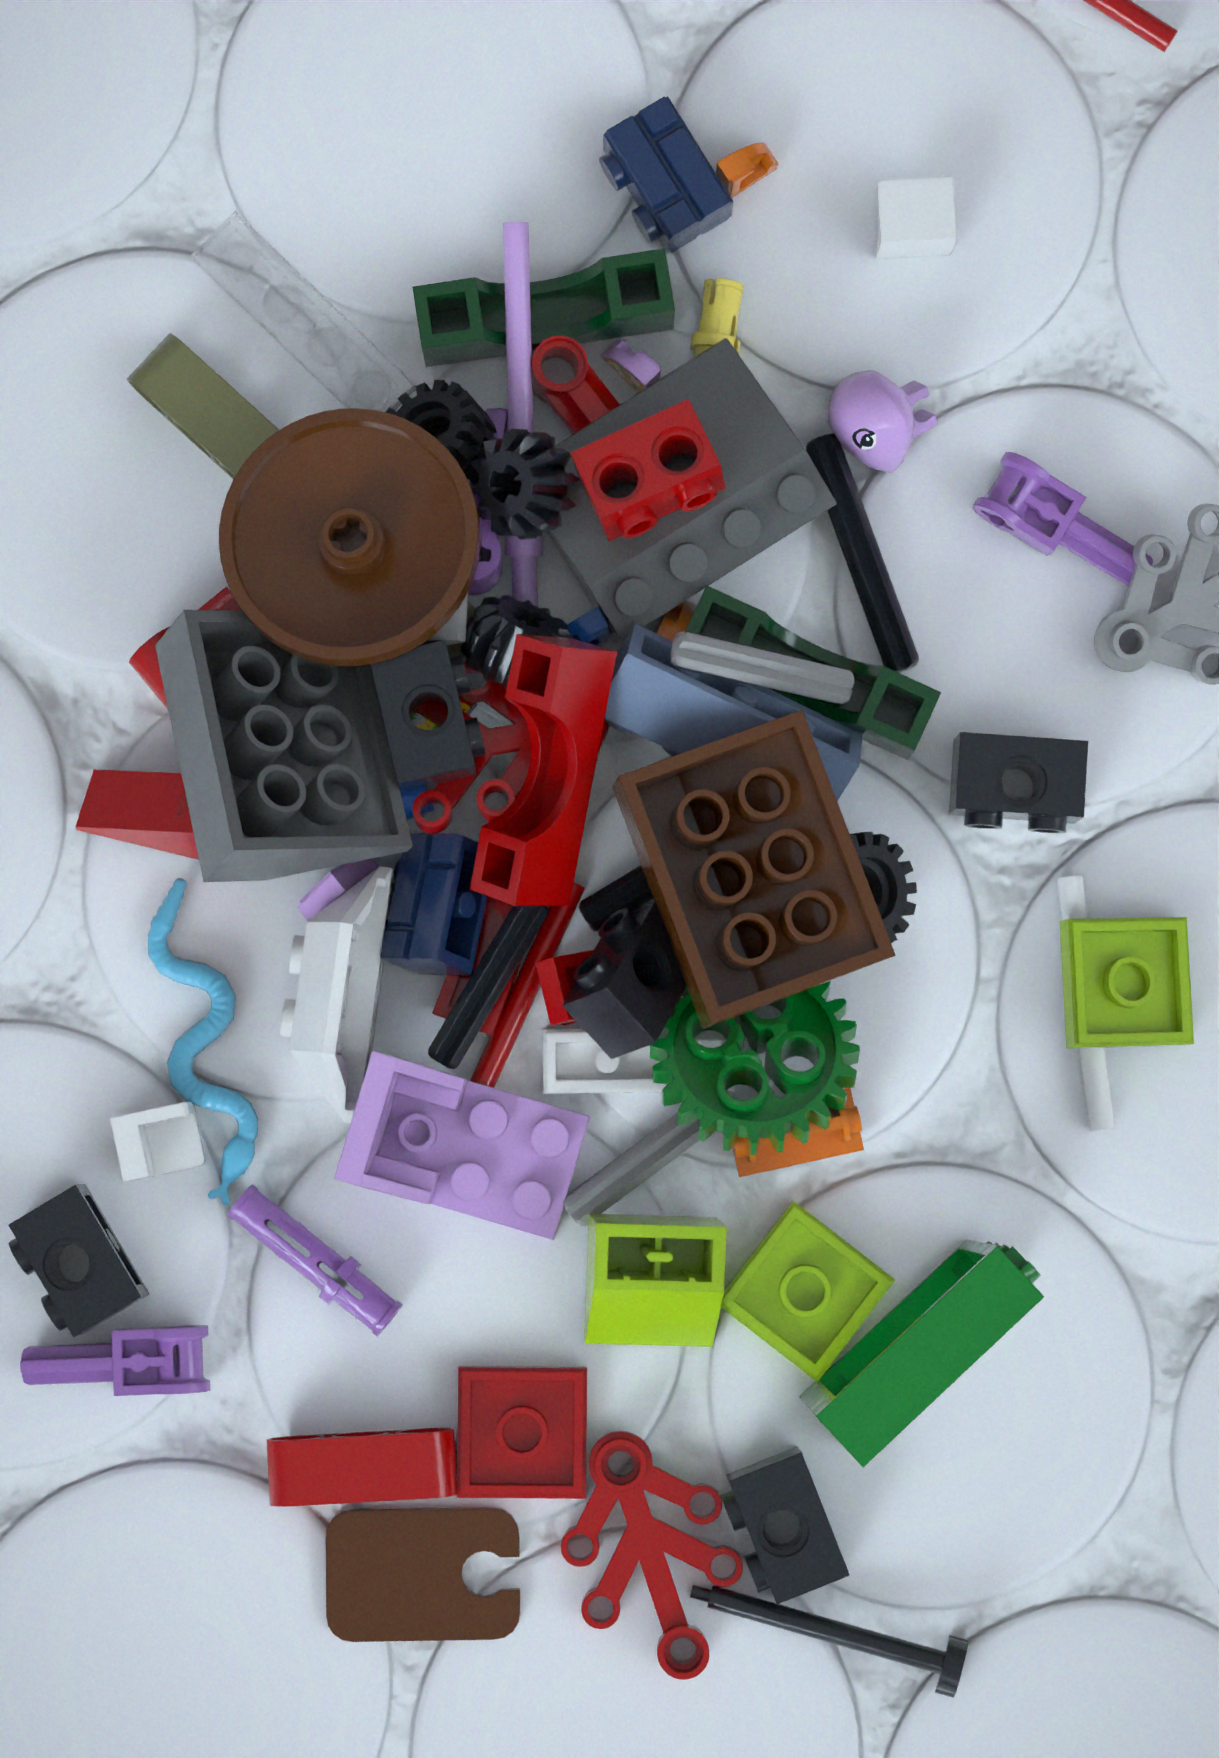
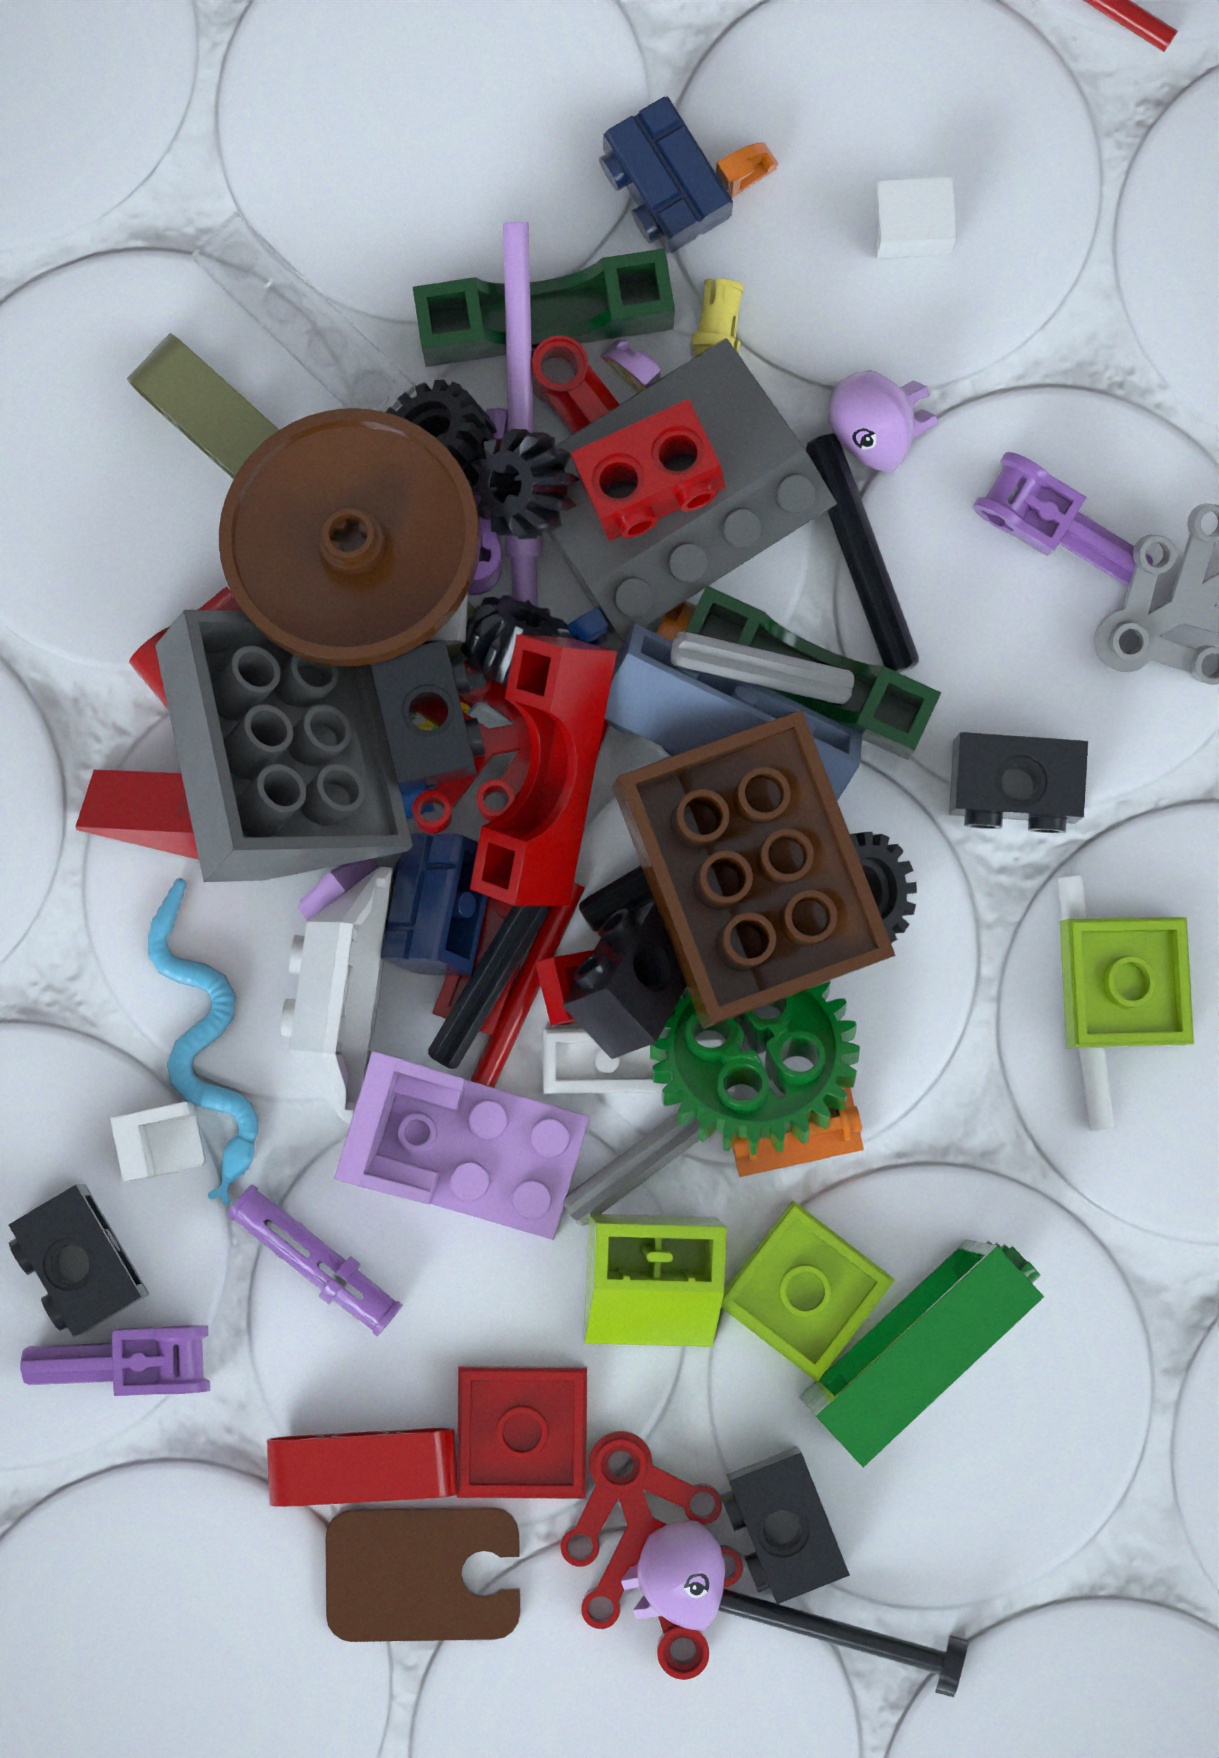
none -> lavender piece [621,1520,725,1631]

